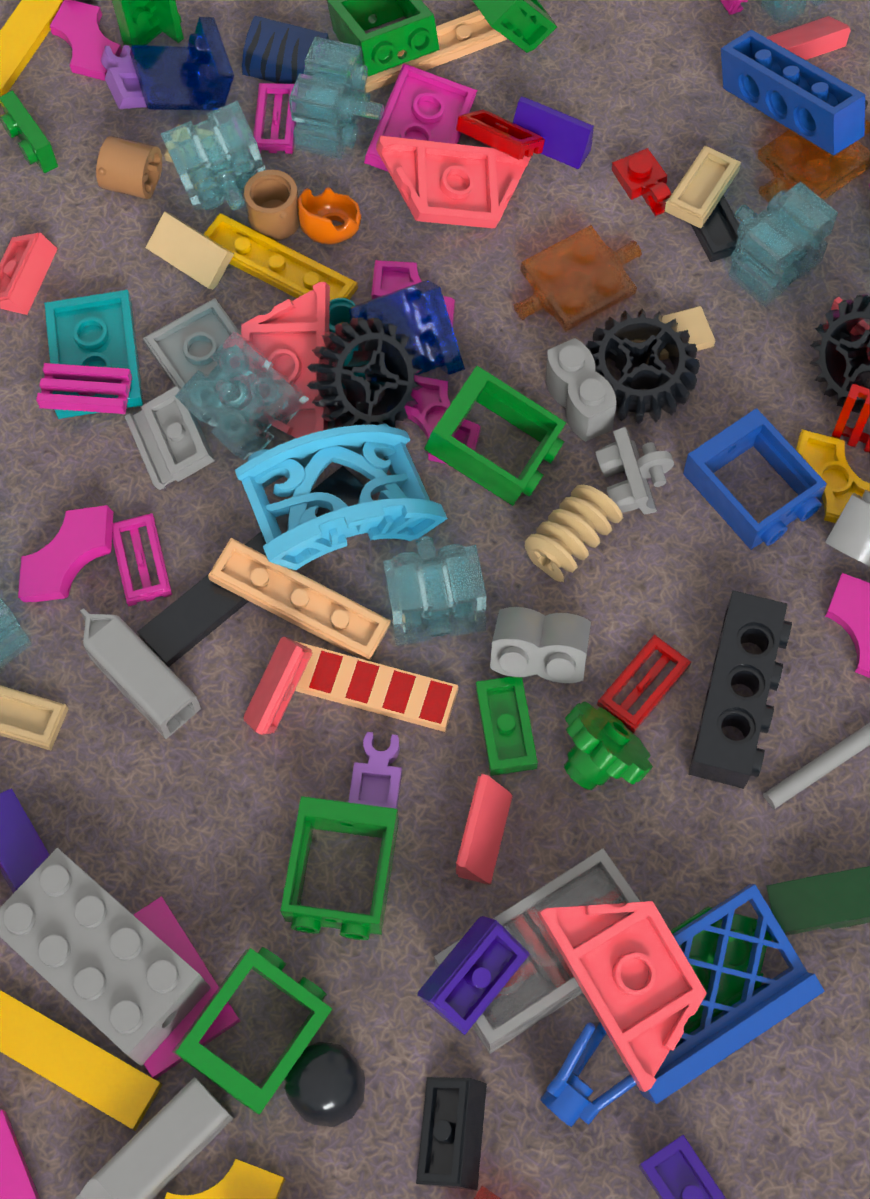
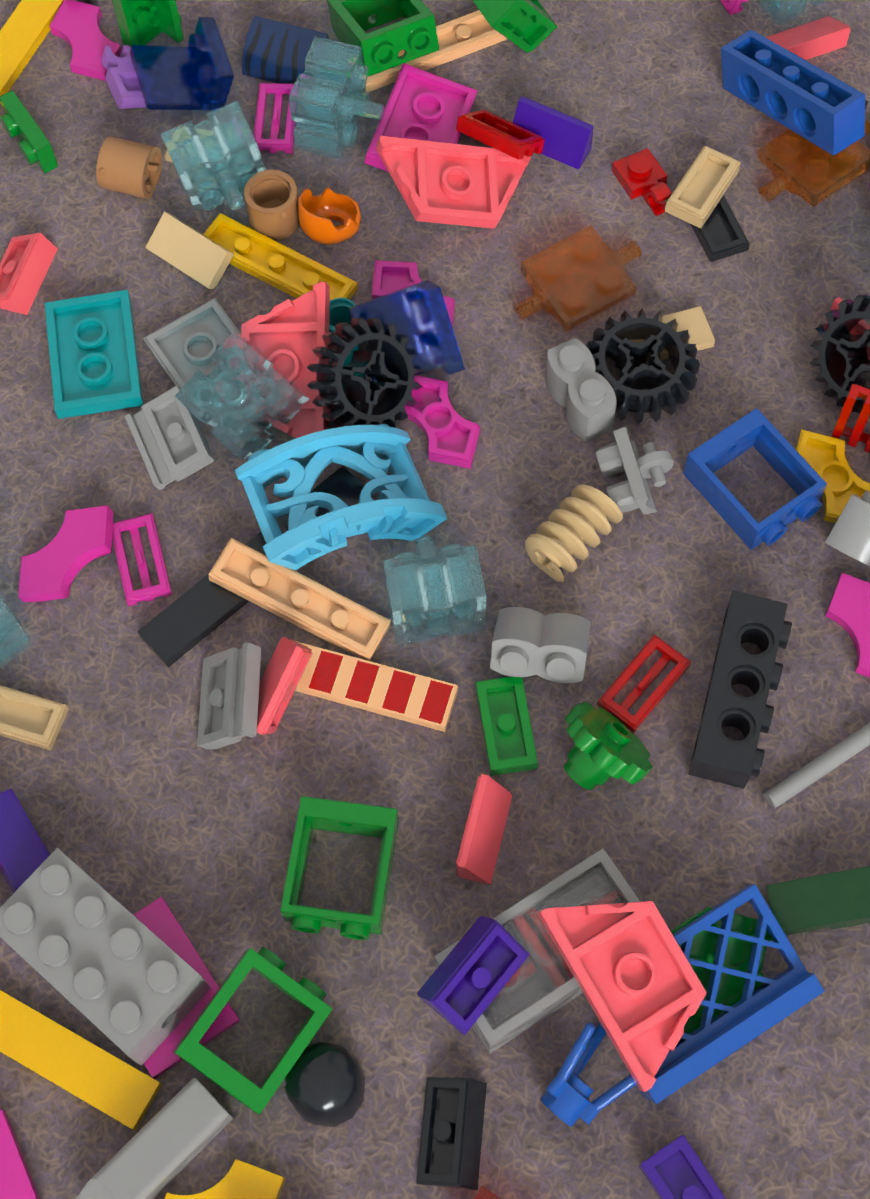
dark pink tile [36,363,132,414] -> none
light grey piece [80,608,201,739] -> none
medium lavender plate [348,732,402,809] -> none
green window [424,366,566,506] -> none
clear light blue brick [729,181,838,307] -> none
none -> light grey plate [197,642,261,749]

